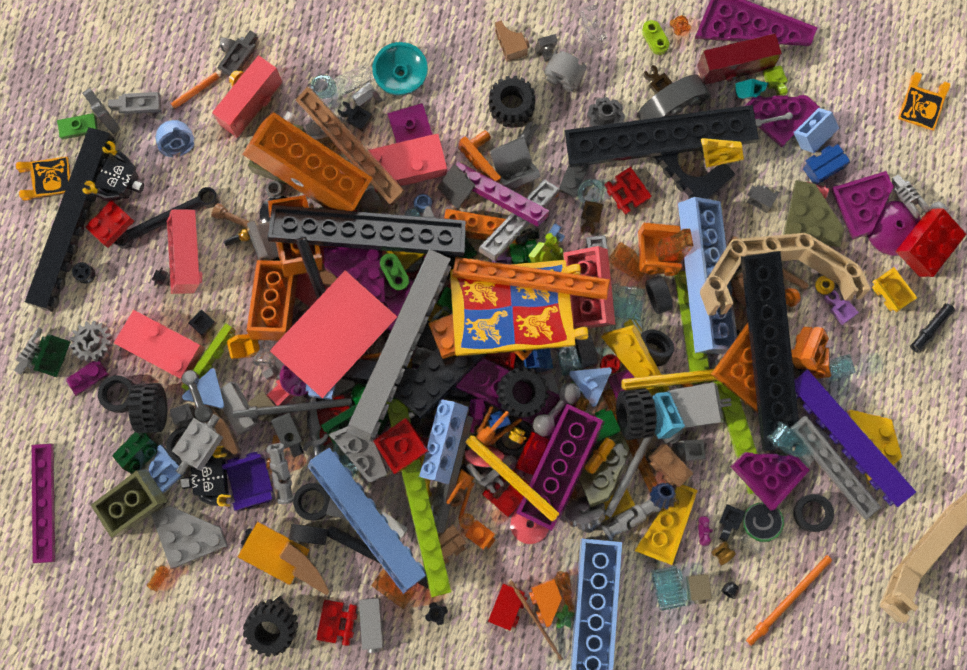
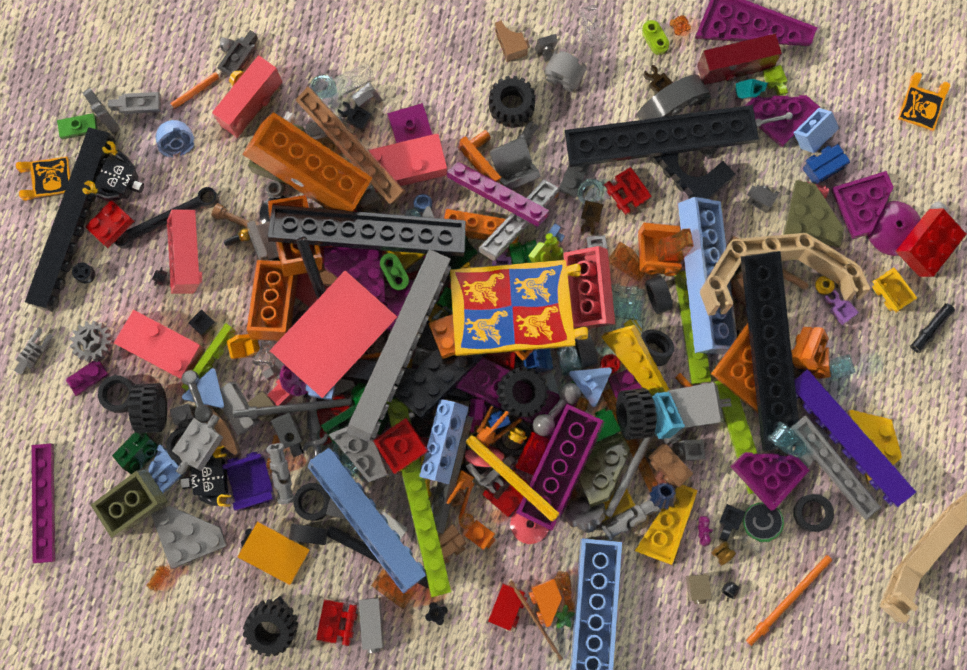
dark green bracket [31,333,71,378] -> none
medium nougat slope [279,542,329,595] -> none
teal dish [372,42,428,95] -> none
dark grey piece [437,164,476,209] -> none
orange tile [452,257,610,300] -> none
black bar [515,228,540,245] -> none
light orange axle [584,438,616,474] -> none
flat silver plant [587,97,625,127] -> none
yellow axle [621,369,717,390] -> none
clear light blue brick [651,565,688,611] -> none
yellow wing [701,138,744,168] -> none
orange plate [785,288,801,307] -> none
light grey hinge [892,174,931,218] -> none

